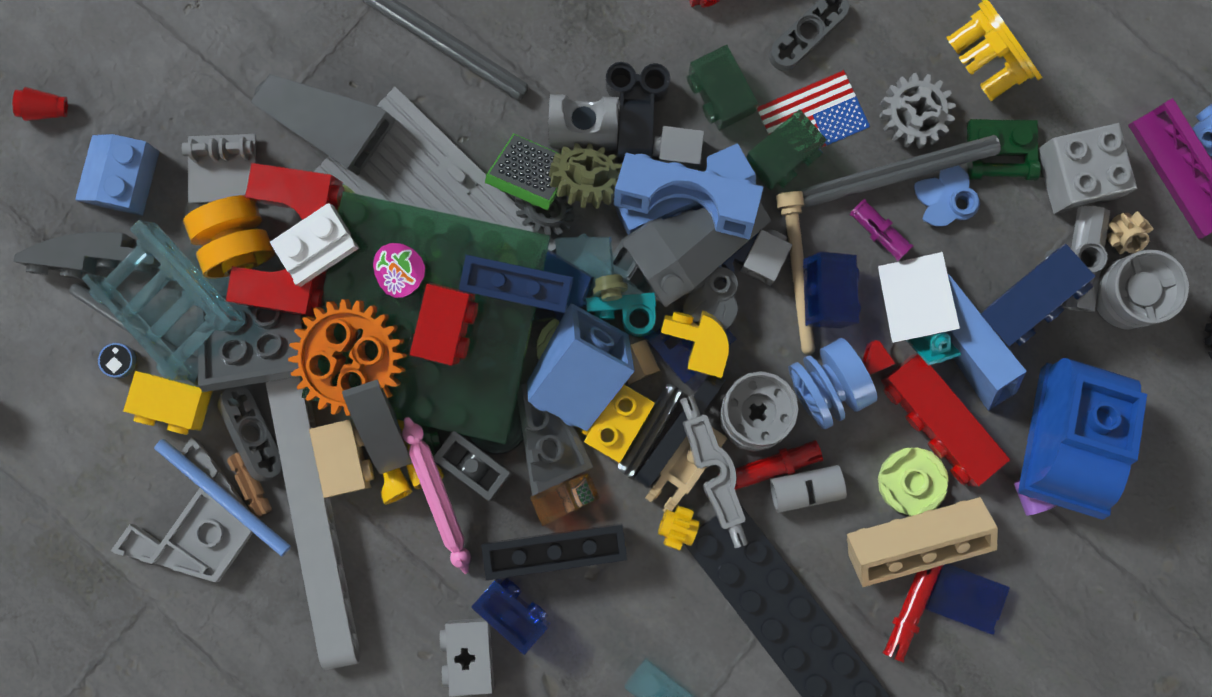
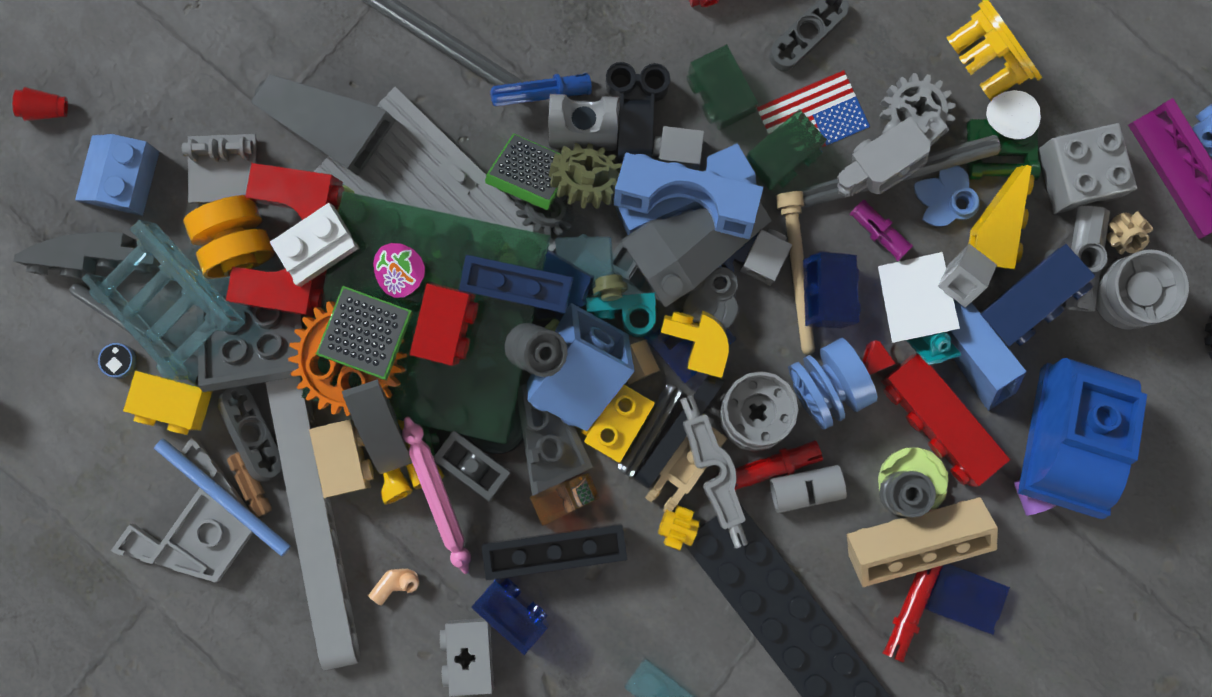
none -> tile [316,286,413,381]
none -> light nougat arm [368,568,419,606]
none -> blue axle [490,73,592,106]
none -> dark grey wheel [504,323,568,377]
none -> light grey hinge [837,111,948,198]
none -> dark grey wheel [879,471,936,518]
none -> light grey brick [938,244,997,308]
none -> yellow slope [968,165,1034,269]
none -> white sticker [986,90,1041,139]

